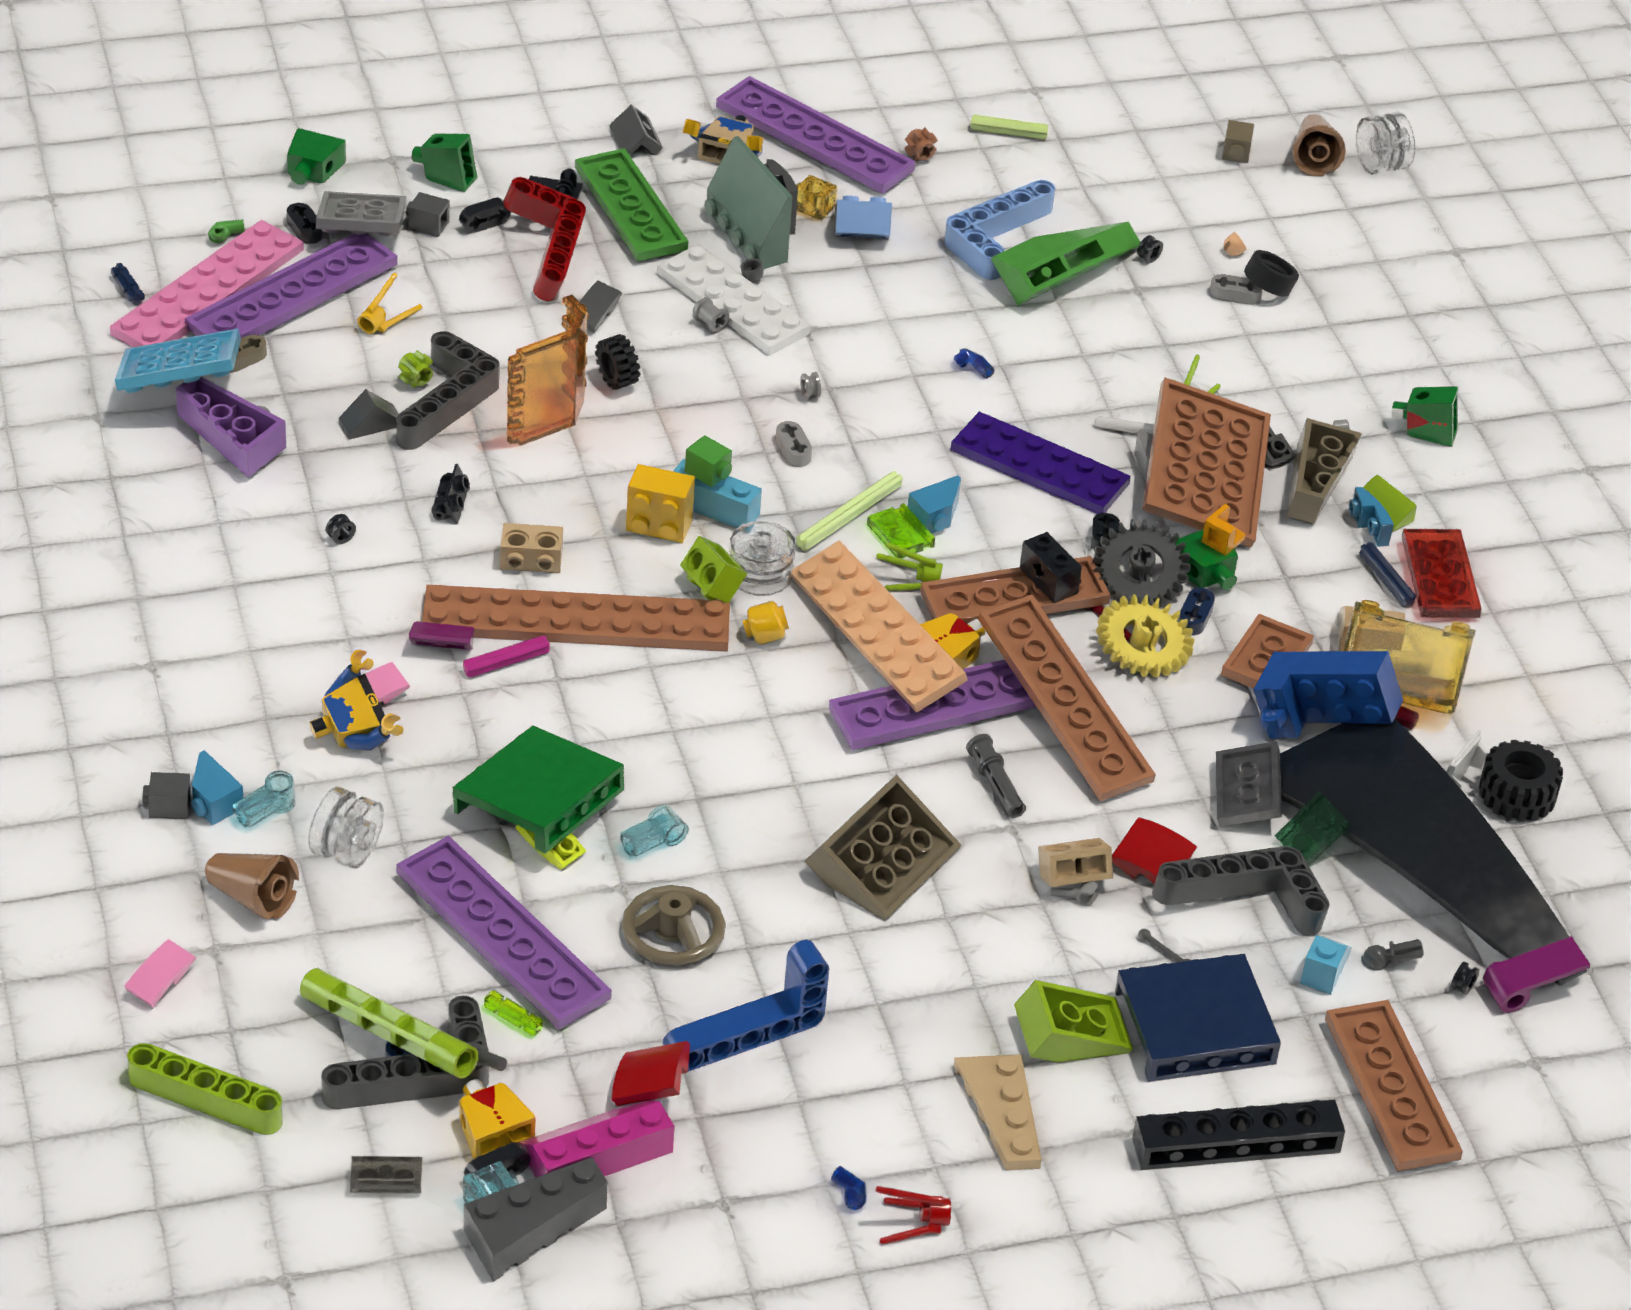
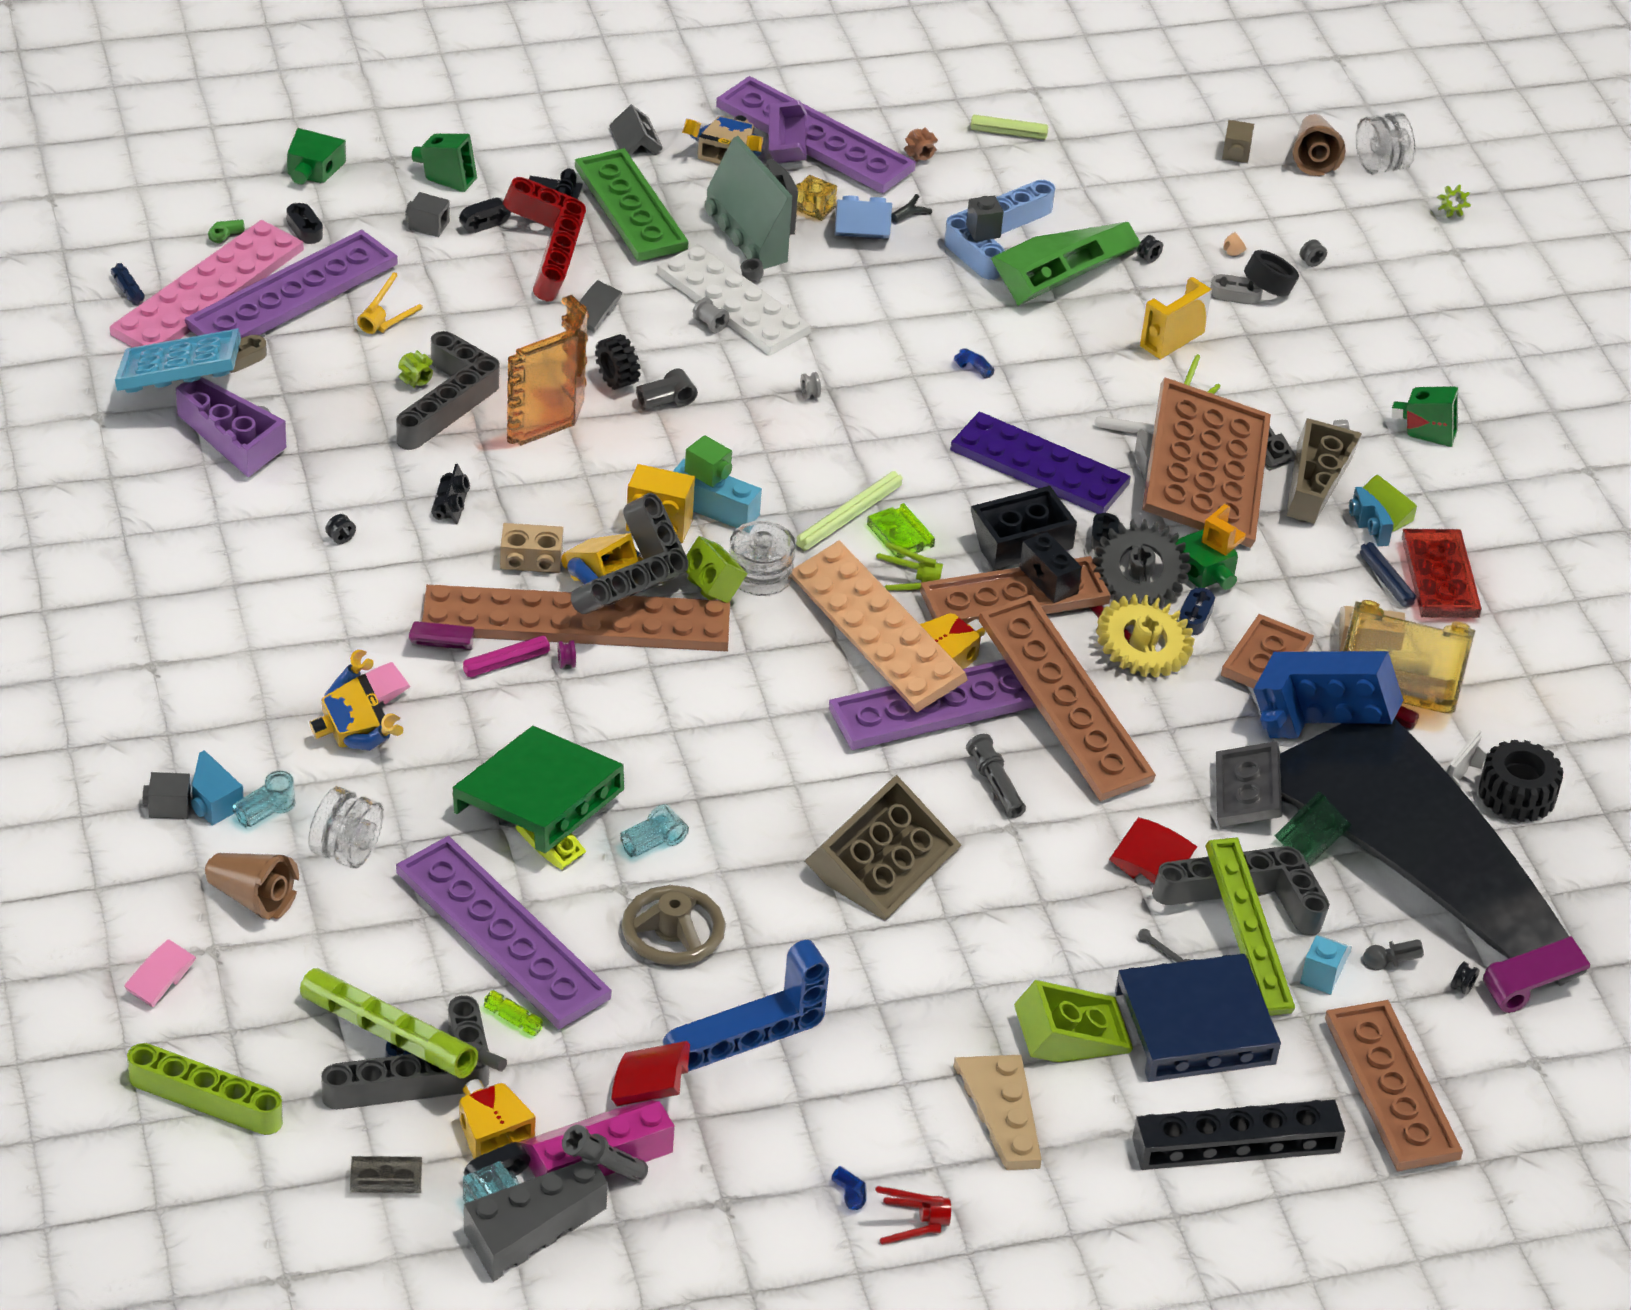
light grey plate [316,191,406,236] -> none
dark grey slope [339,389,399,440] -> none
yellow head [742,601,789,645] -> none
light grey beam [776,421,812,467] -> none
dark azure slope [907,475,961,536] -> none
tan brick [1038,838,1113,887] -> none
light grey hand [1051,881,1098,906] -> none
none -> magenta bush [557,640,576,669]
none -> yellow torso [561,533,643,584]
none -> dark grey pin [562,1124,648,1182]
none -> dark grey beam [571,493,688,614]
none -> dark grey piece [636,368,698,410]
none -> medium lavender panel [768,100,807,163]
none -> pearl dark grey bar [891,194,932,223]
none -> dark grey brick [966,195,1004,241]
none -> black slope [971,486,1077,570]
none -> yellow panel [1140,277,1212,360]
none -> lime tile [1205,837,1295,1016]
none -> dark grey bush [1299,239,1327,267]
none -> lime gear [1437,185,1471,218]

